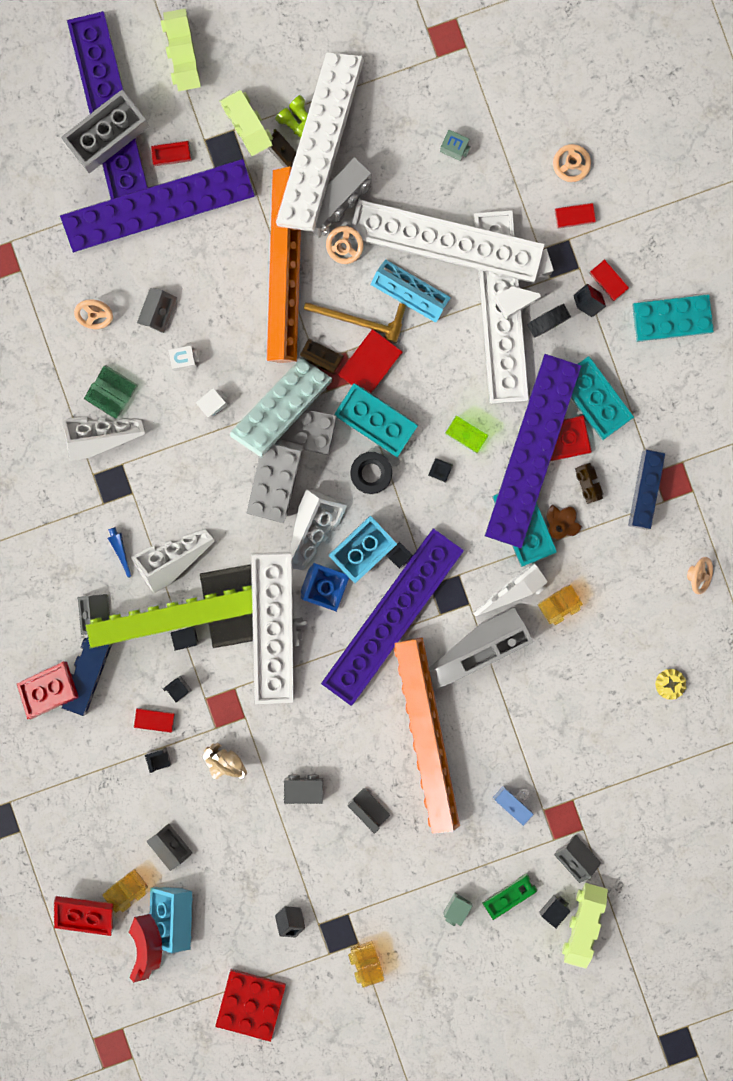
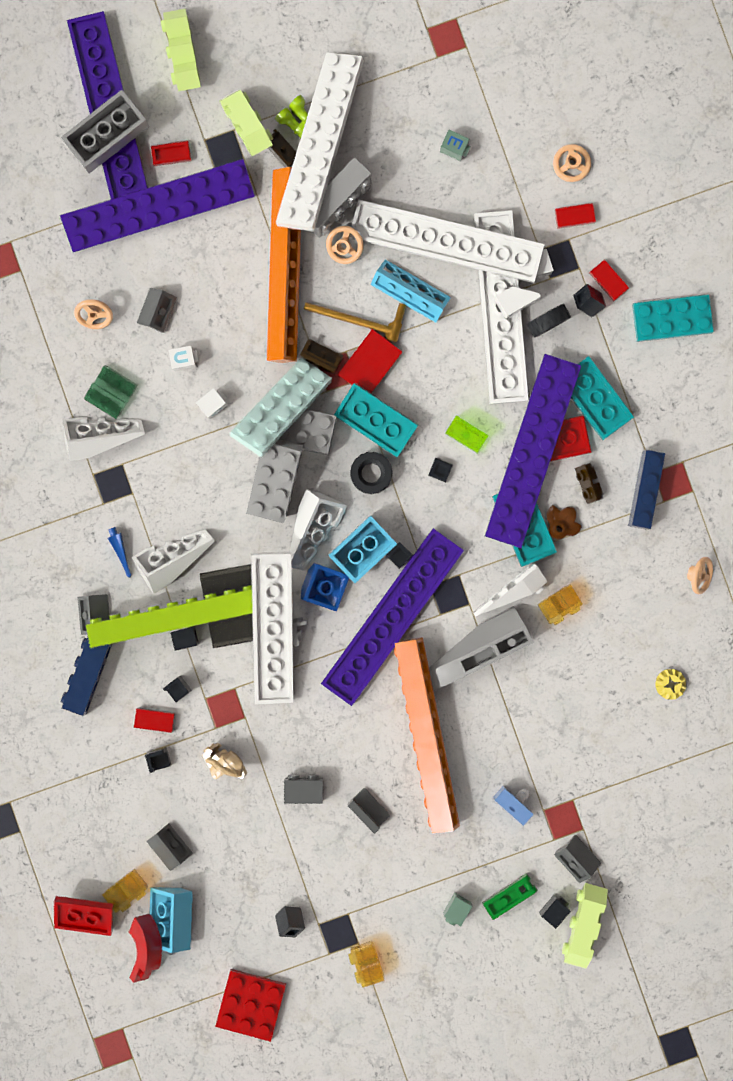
tile [17,661,79,720] -> none

